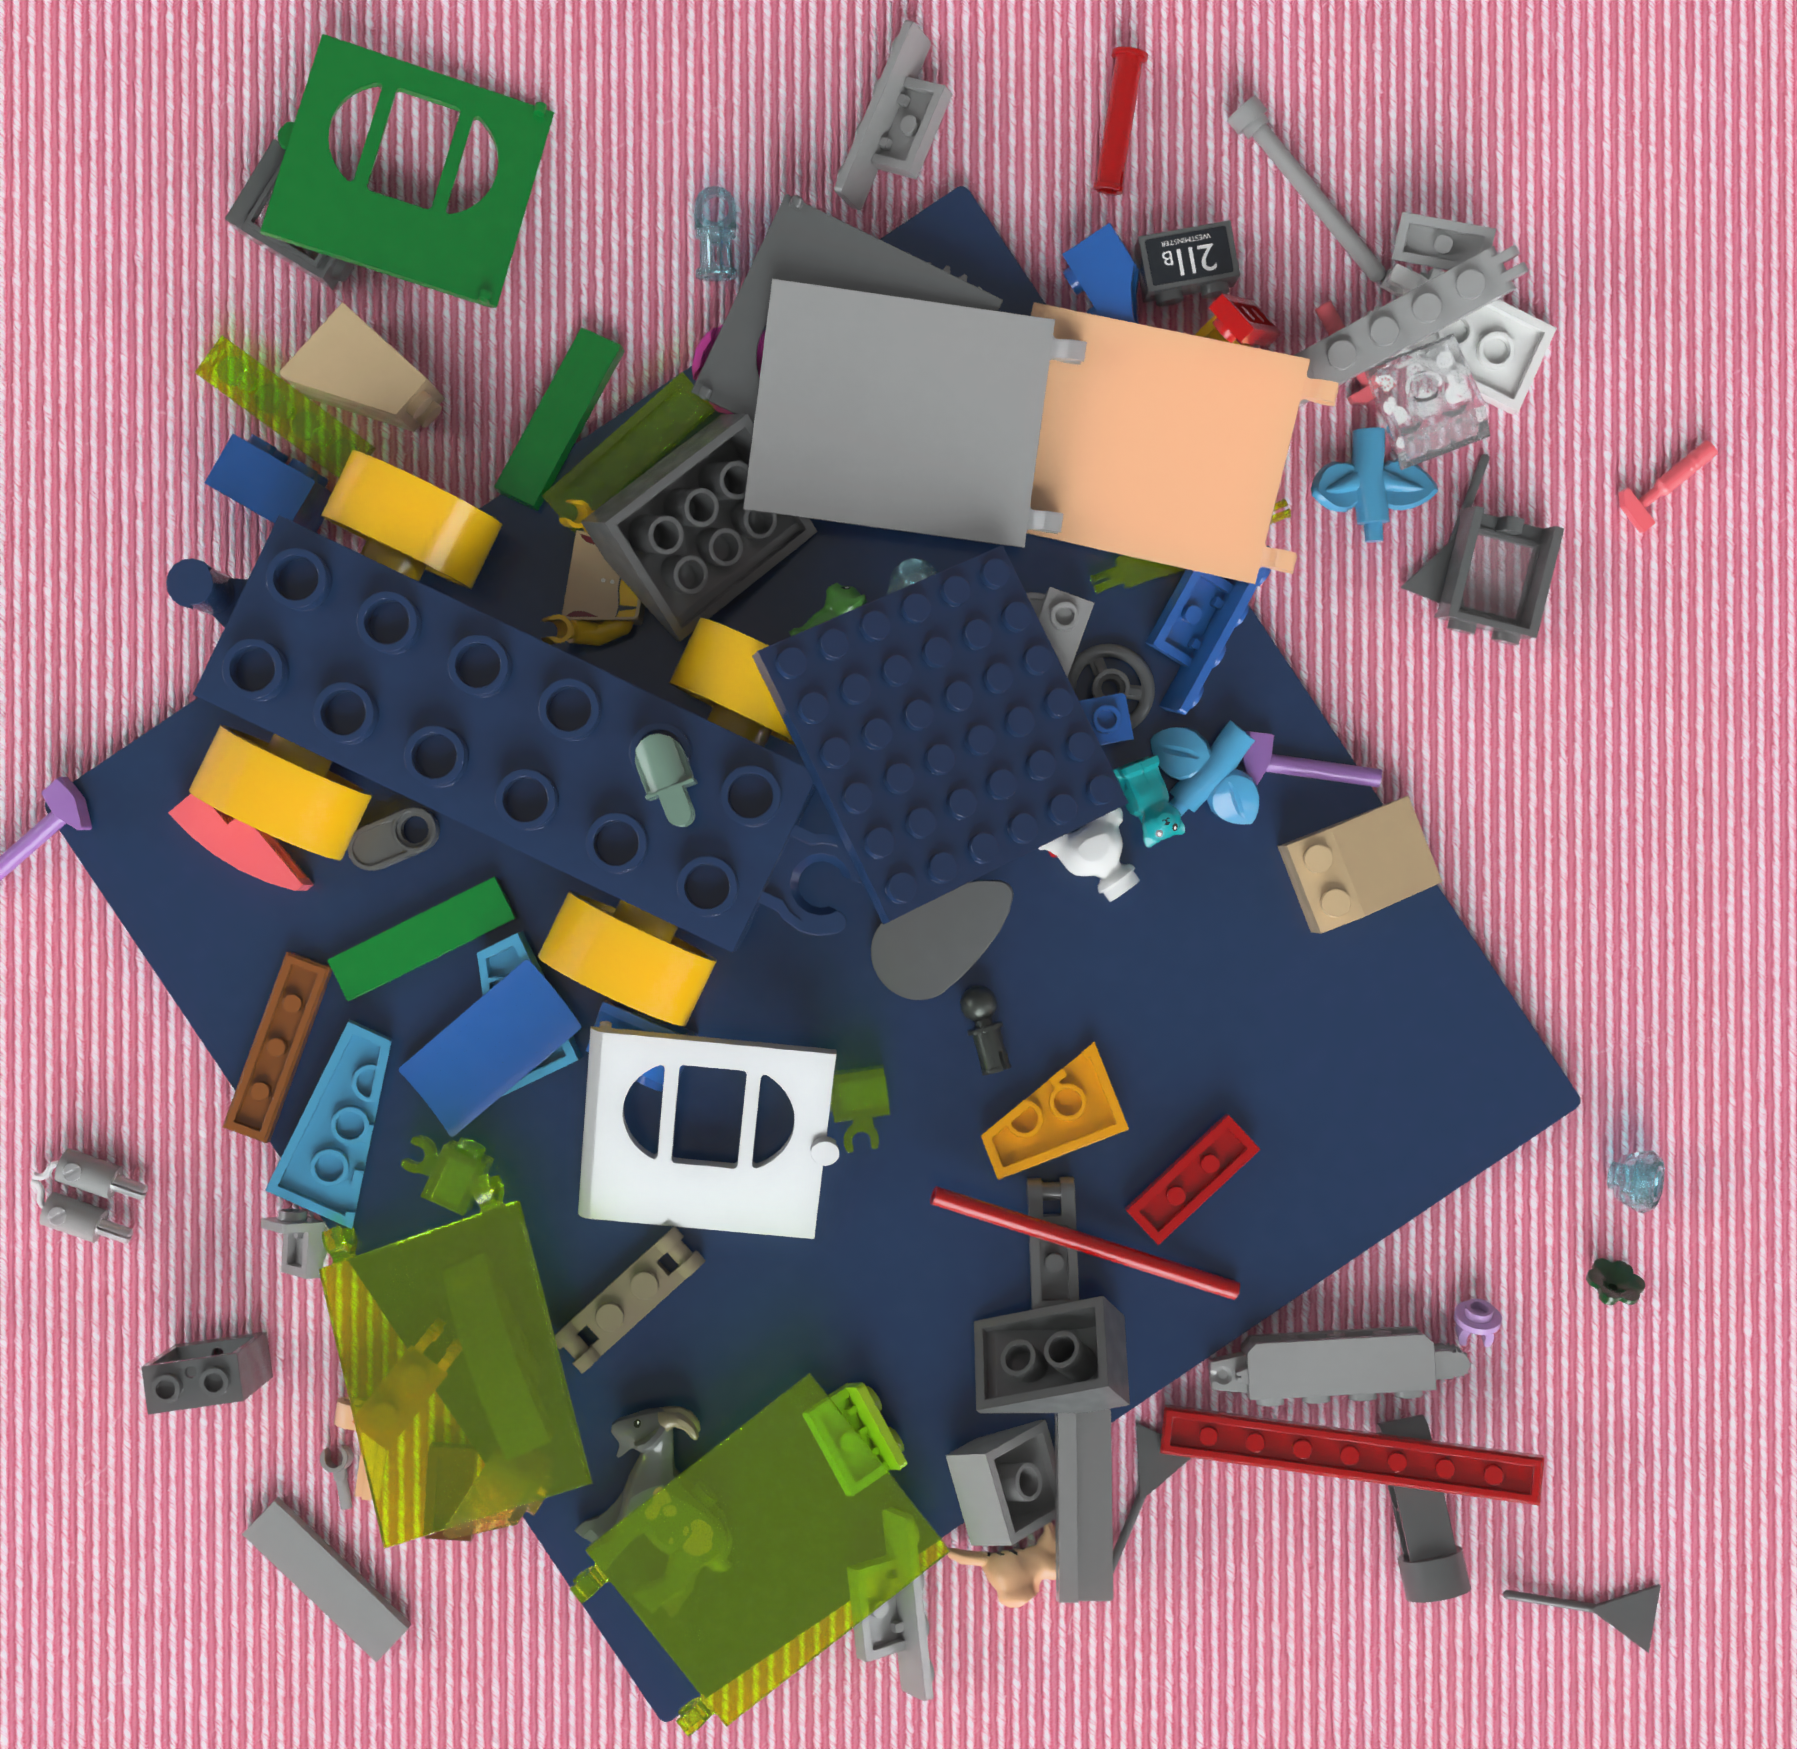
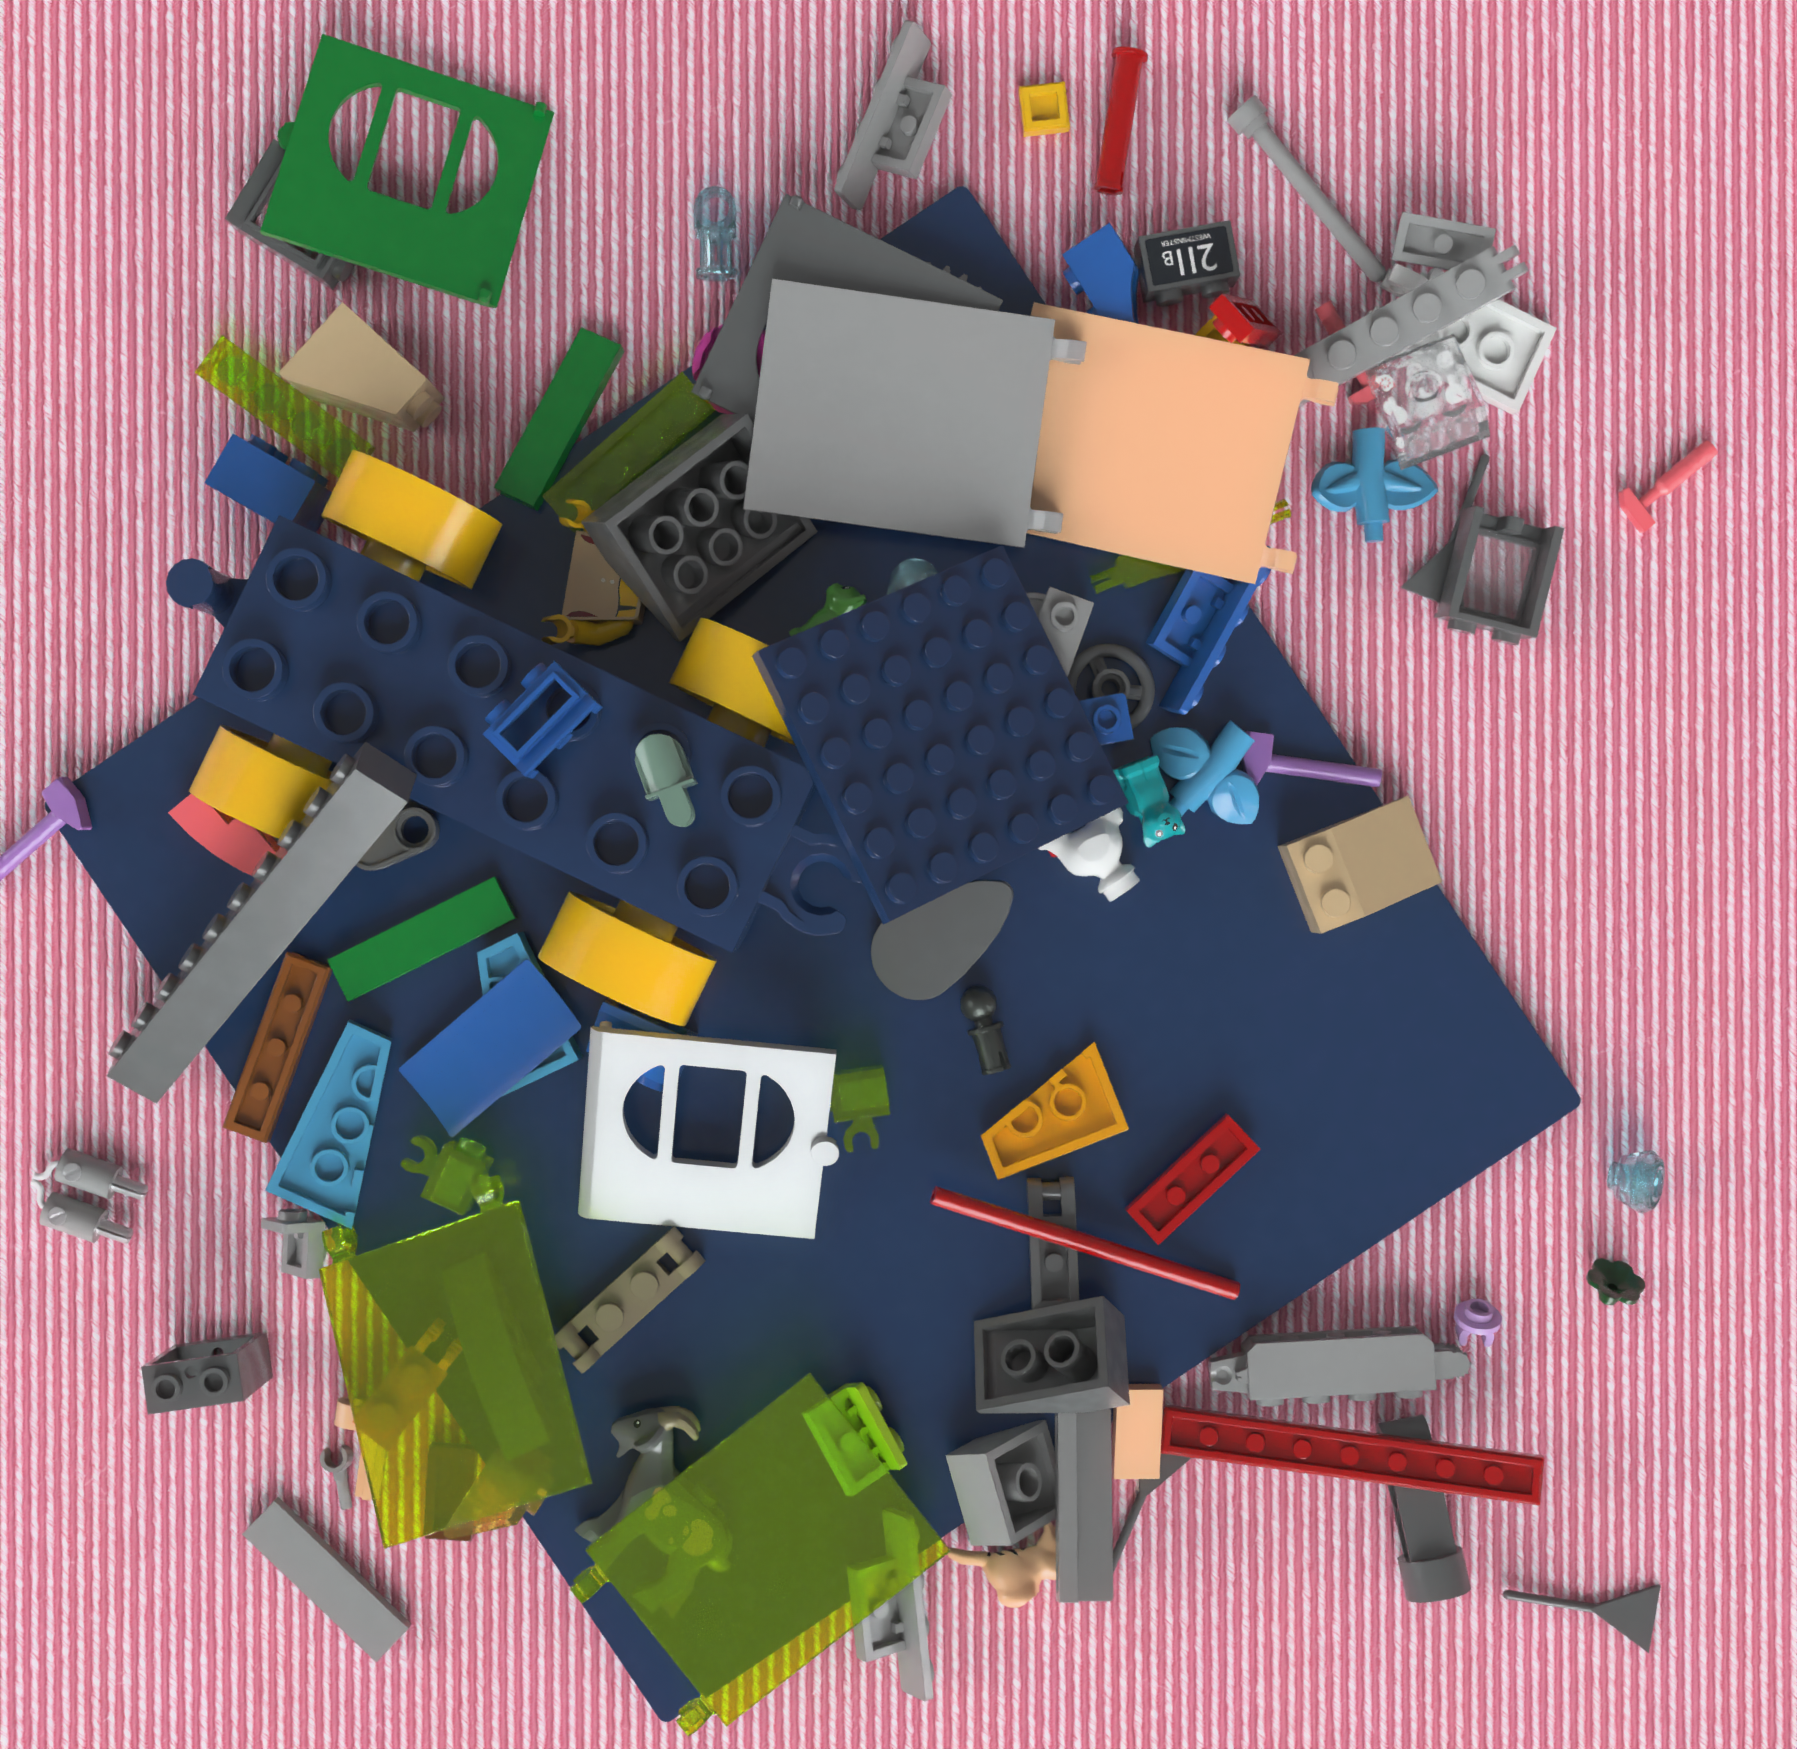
none -> brick [107,742,417,1104]
none -> blue window [483,661,603,779]
none -> yellow tile [1018,81,1070,137]
none -> light nougat tile [1112,1384,1164,1479]

